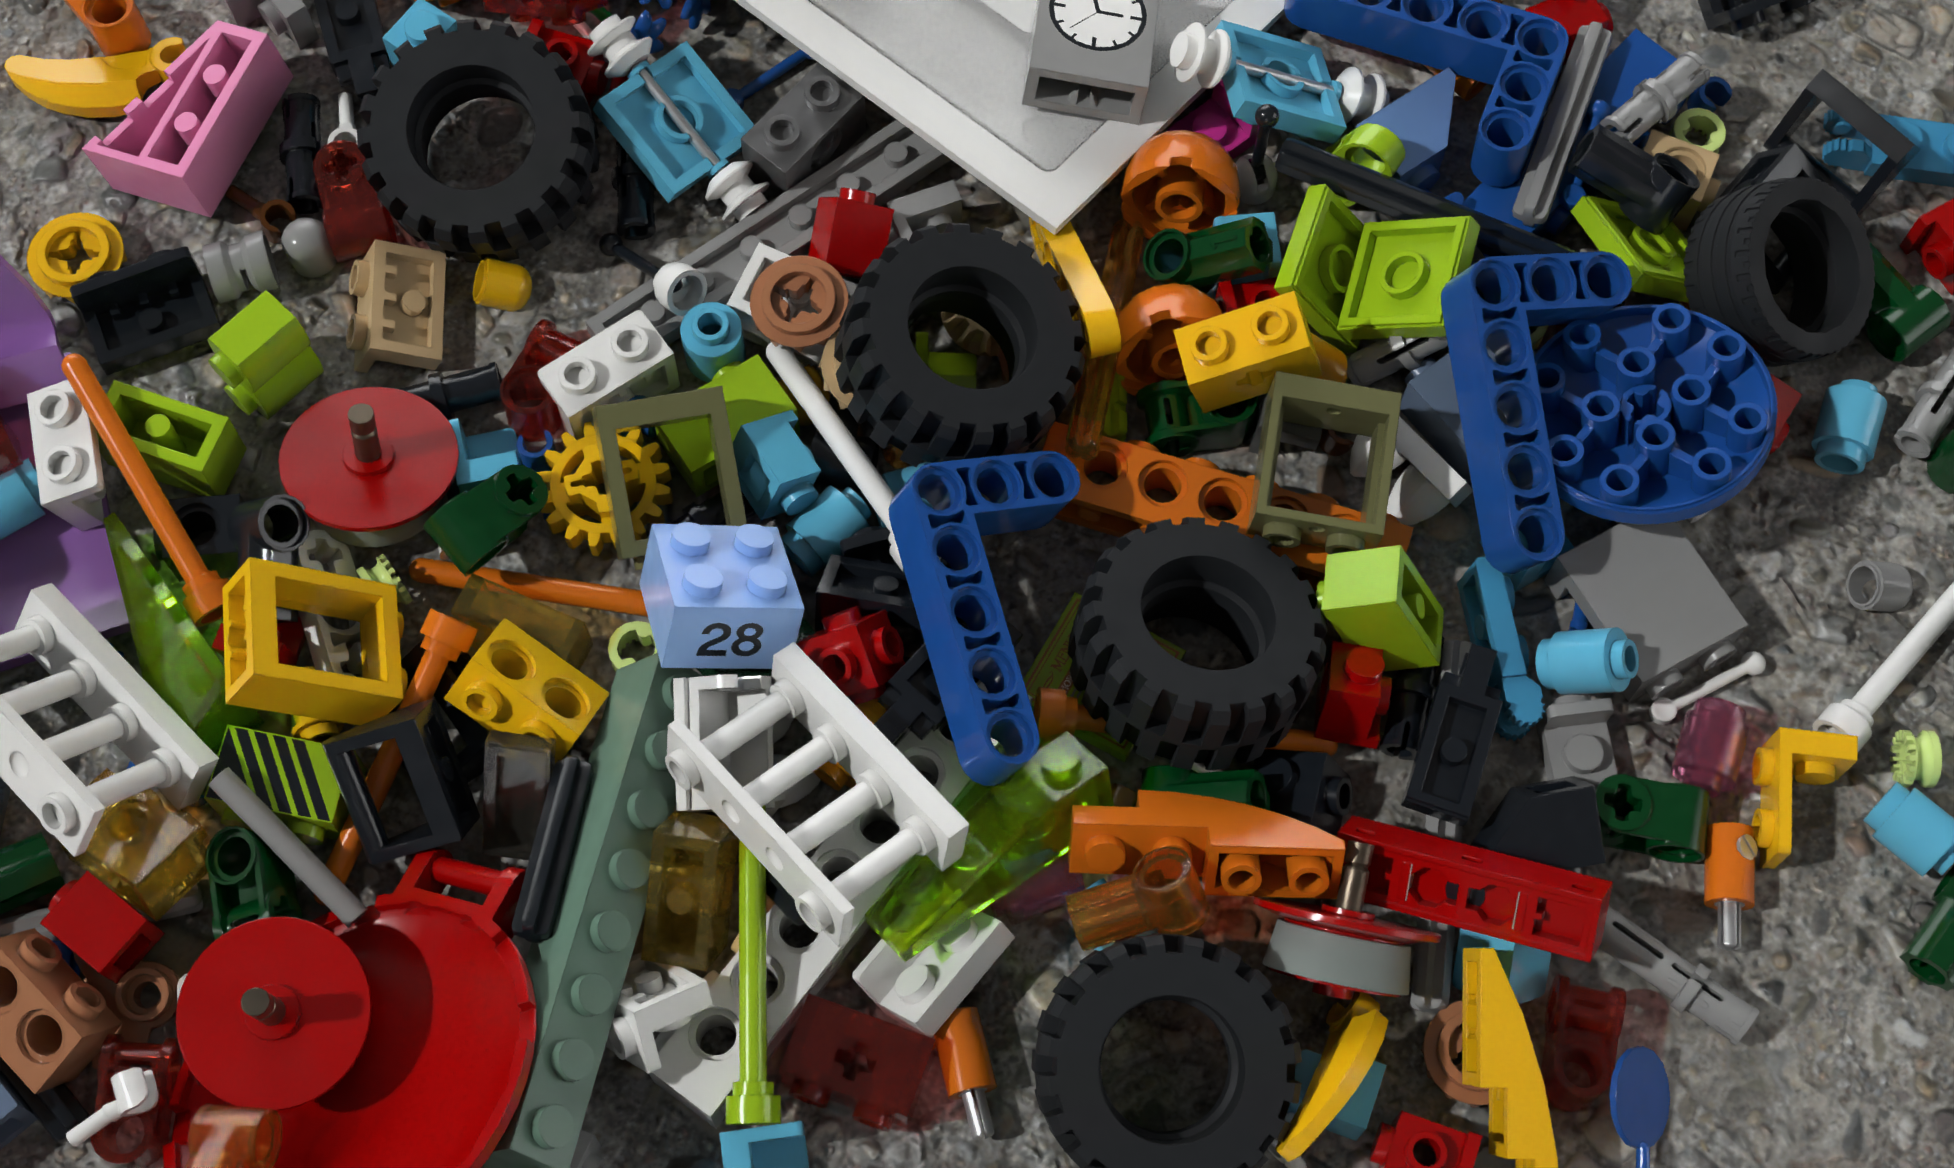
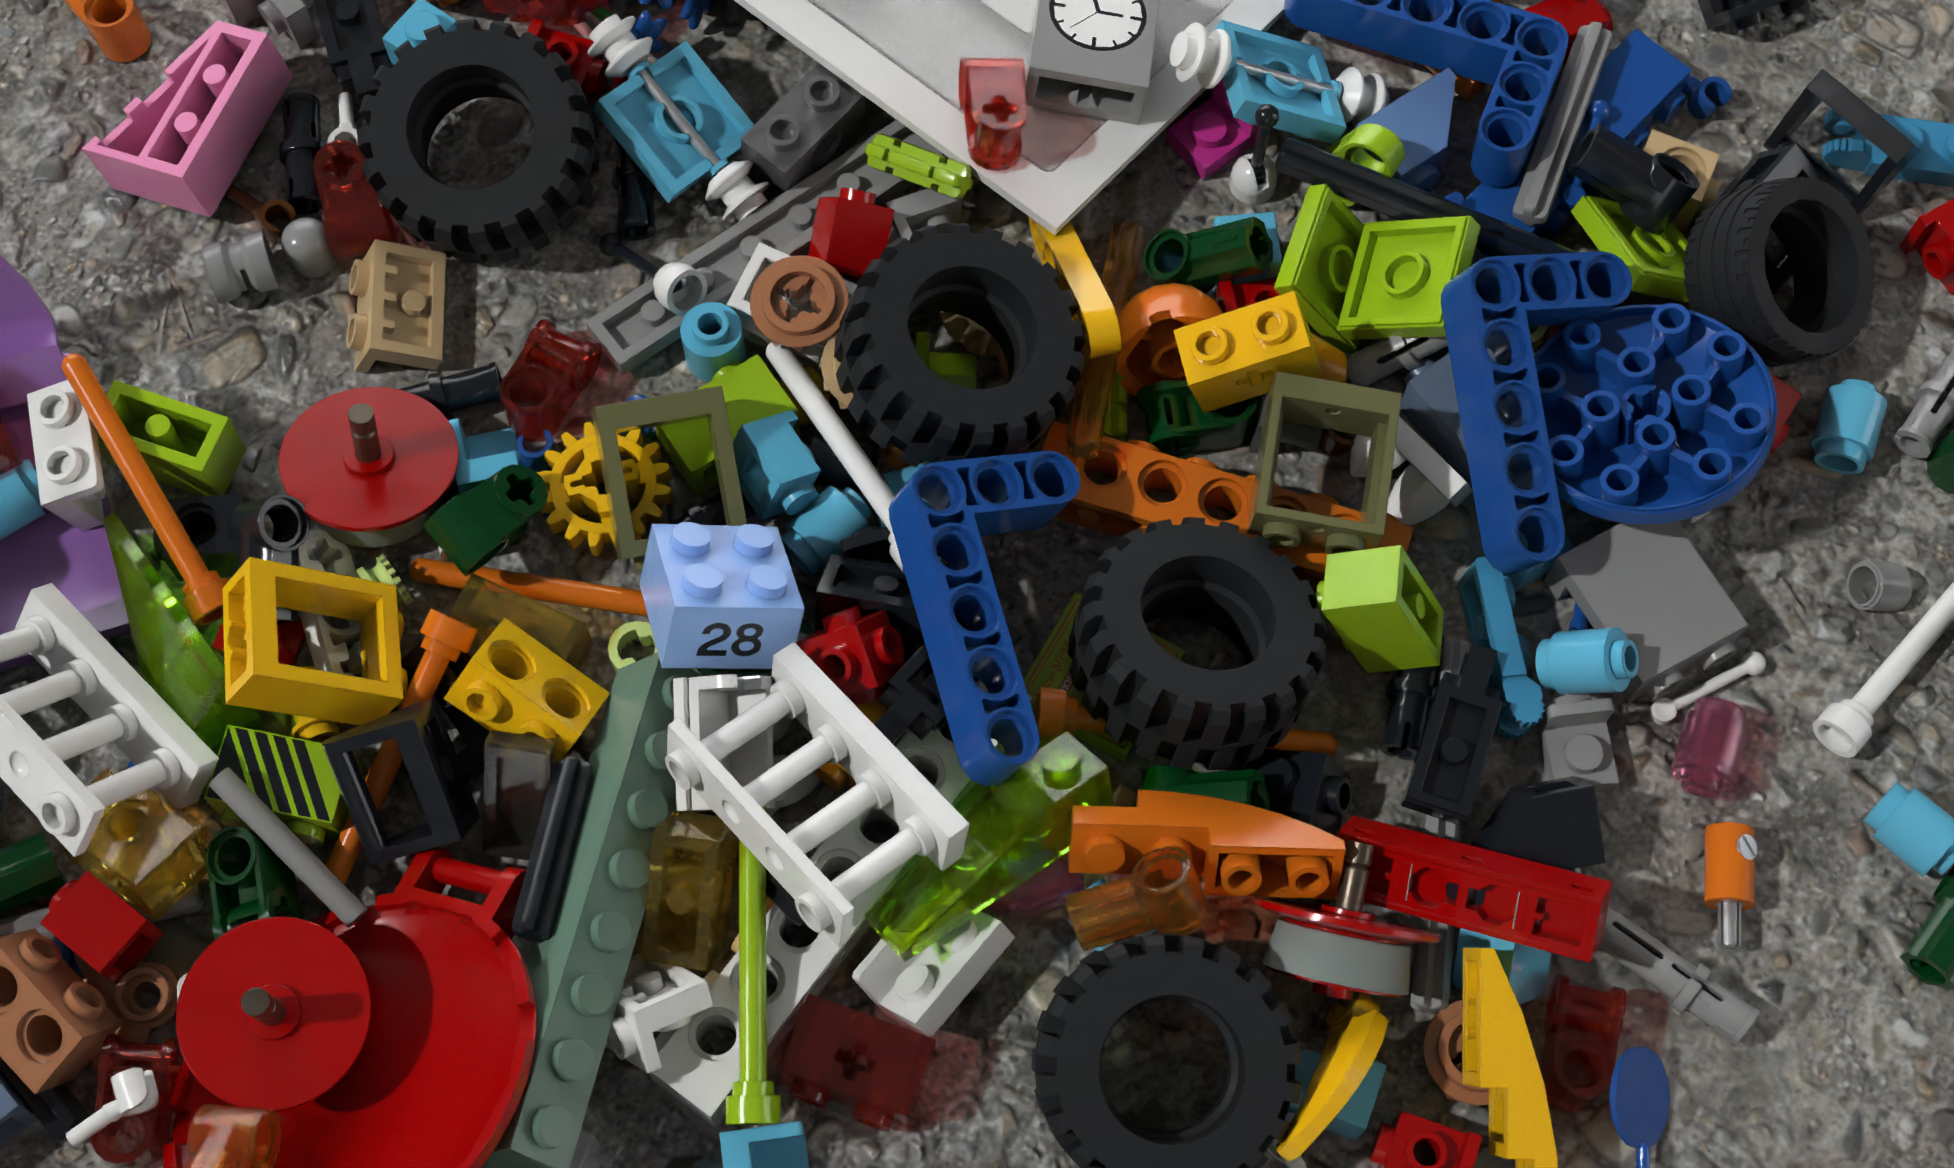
yellow piece [4,37,187,118] -> none
yellow gear [27,212,128,304] -> none
black bracket [70,246,222,376] -> none
lime brick [208,290,324,420] -> none
yellow piece [473,257,532,312] -> none
white bracket [538,310,681,440] -> none
blue hinge [726,49,814,109] -> none
orange piece [933,1007,997,1140] -> none
orange cylinder [1120,130,1241,240] -> none
red brick [1314,641,1392,749] -> none
dark green piece [1595,774,1710,863] -> none
light grey pin [1600,51,1710,143] -> none
yellowish green bush [1668,108,1726,154] -> none
yellow bracket [1751,727,1858,869] -> none
dark green piece [1866,242,1951,362] -> none
yellowish green bush [1890,730,1942,788] -> none
none -> lime axle [865,133,974,199]
none -> clear red piece [958,57,1028,171]

